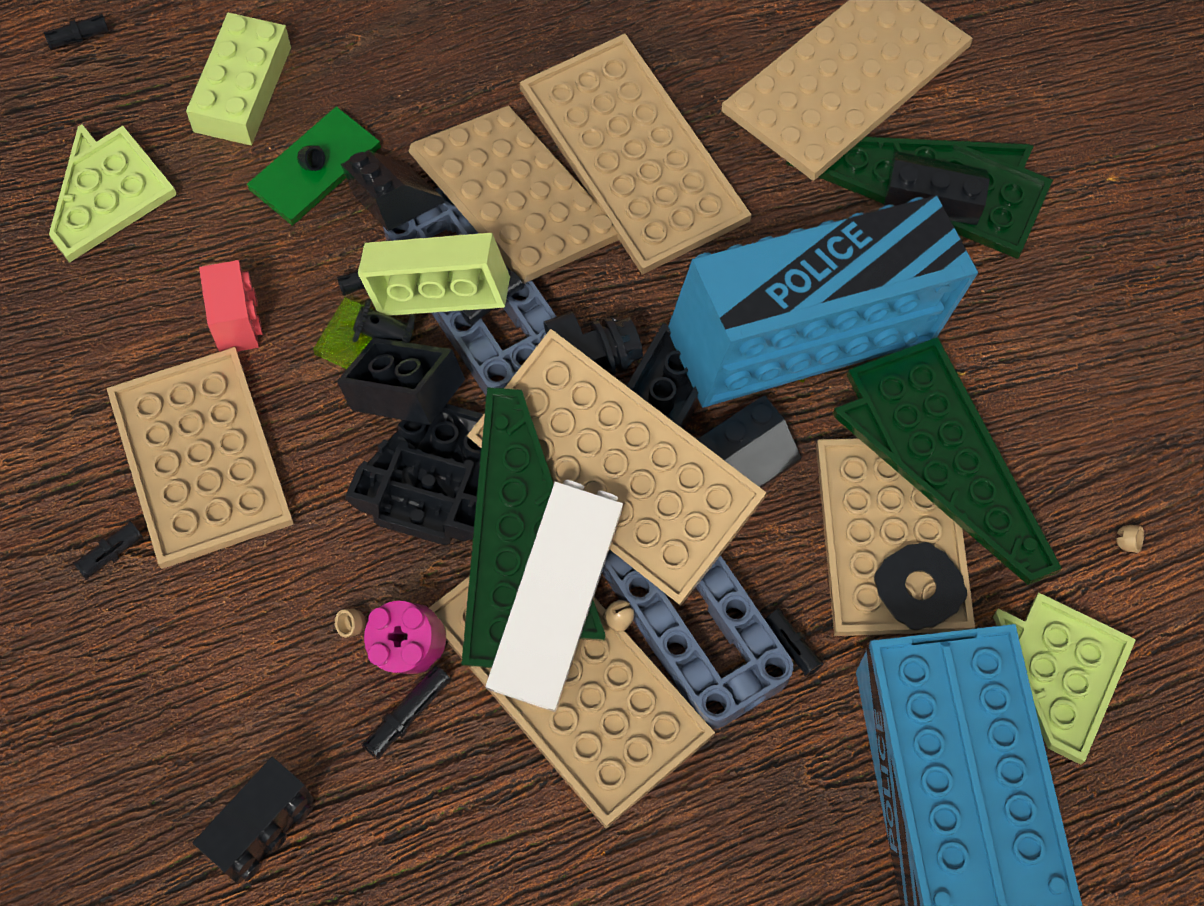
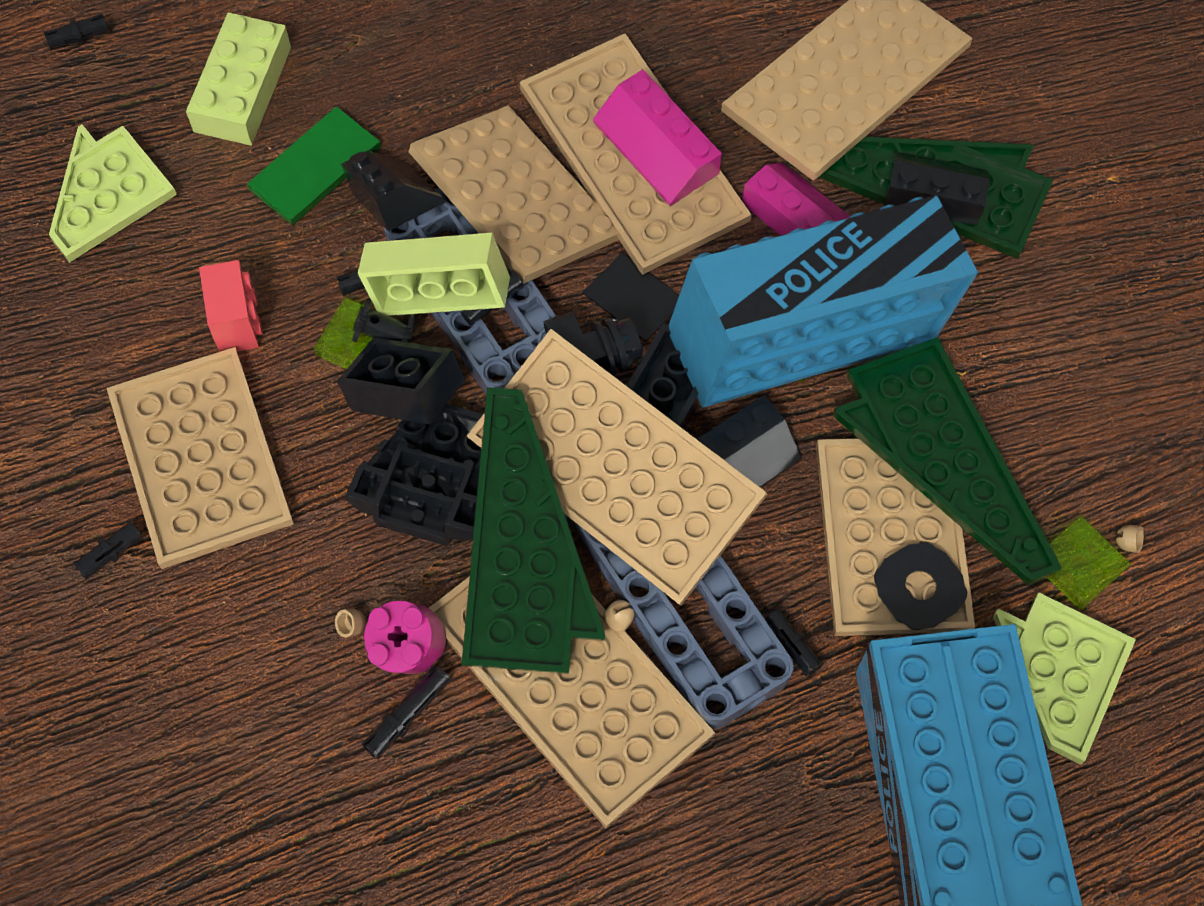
black brick [192,756,315,885] -> none
black hinge [297,145,325,171] -> none
white brick [485,480,623,712] -> none
none -> black window [583,253,679,342]
none -> dark pink slope [593,69,722,207]
none -> dark pink slope [742,163,850,236]
none -> clear neon green plate [1047,516,1131,611]

